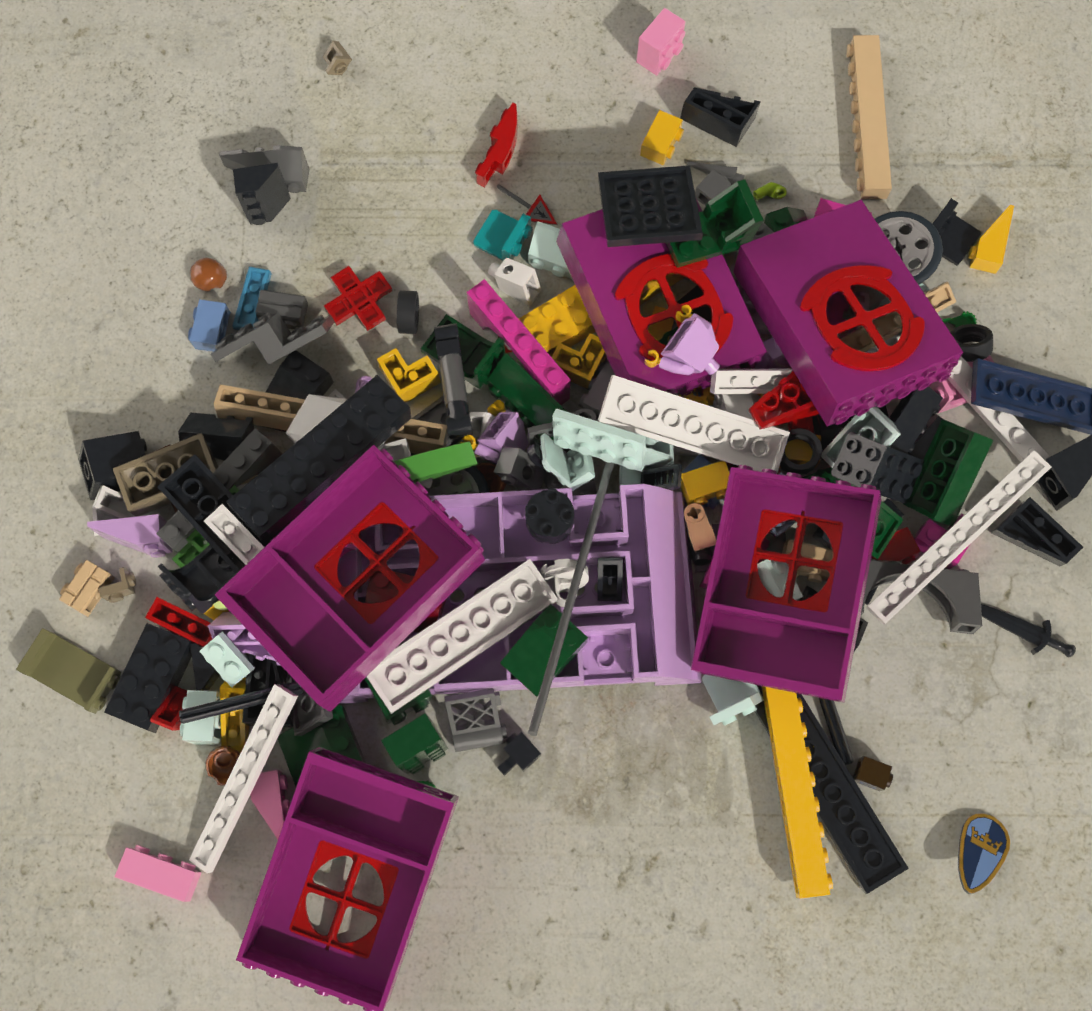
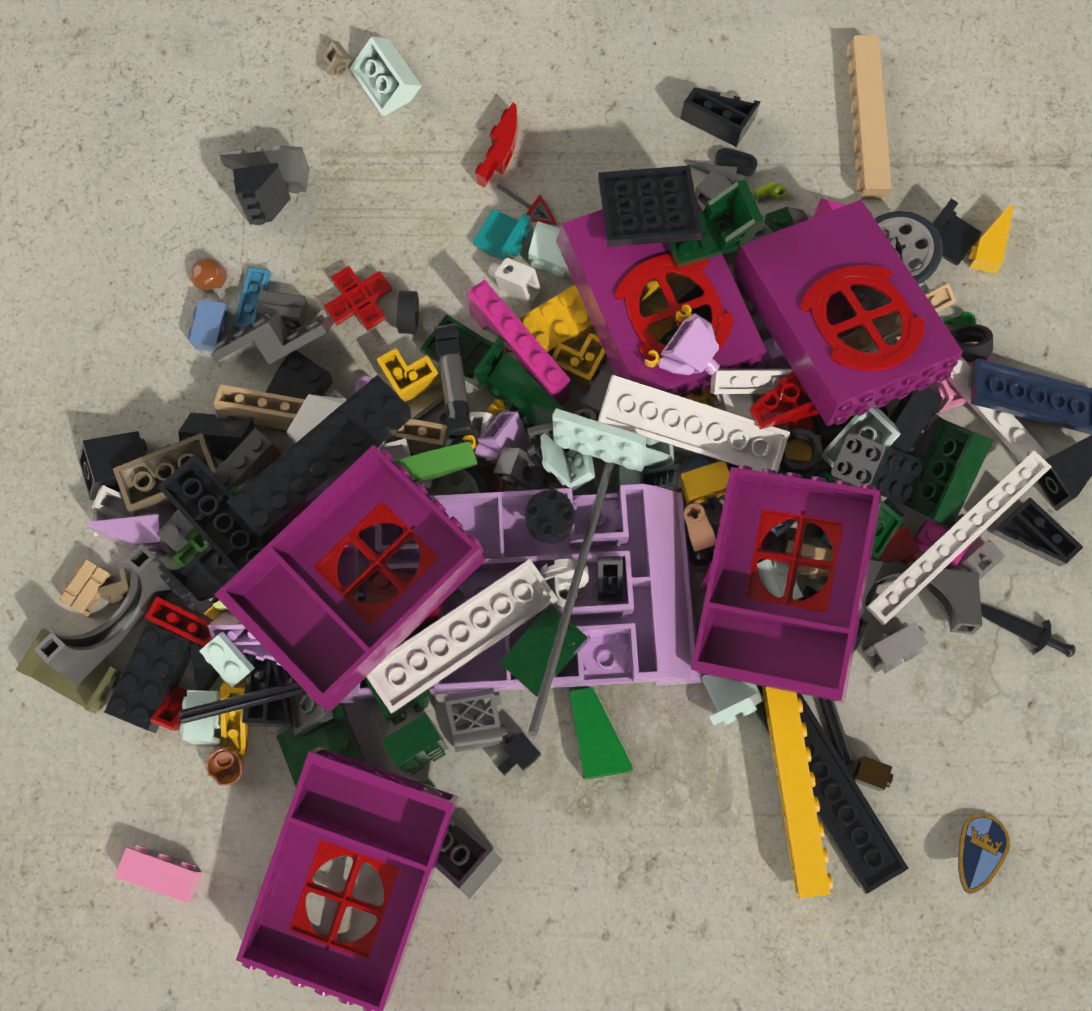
white plate [189,684,298,873] -> none
white plate [204,504,265,565] -> none
bright pink slope [250,770,290,839] -> none
bright pink brick [637,8,685,76] -> none
yellow brick [640,110,684,166] -> none
none -> dark grey arch [34,544,172,685]
none -> light aqua slope [350,37,422,116]
none -> dark grey slope [435,815,503,899]
none -> green slope [569,686,633,780]
none -> black tile [714,148,758,177]
none -> light grey brick [863,622,928,674]
none -> light grey bracket [962,540,1005,580]

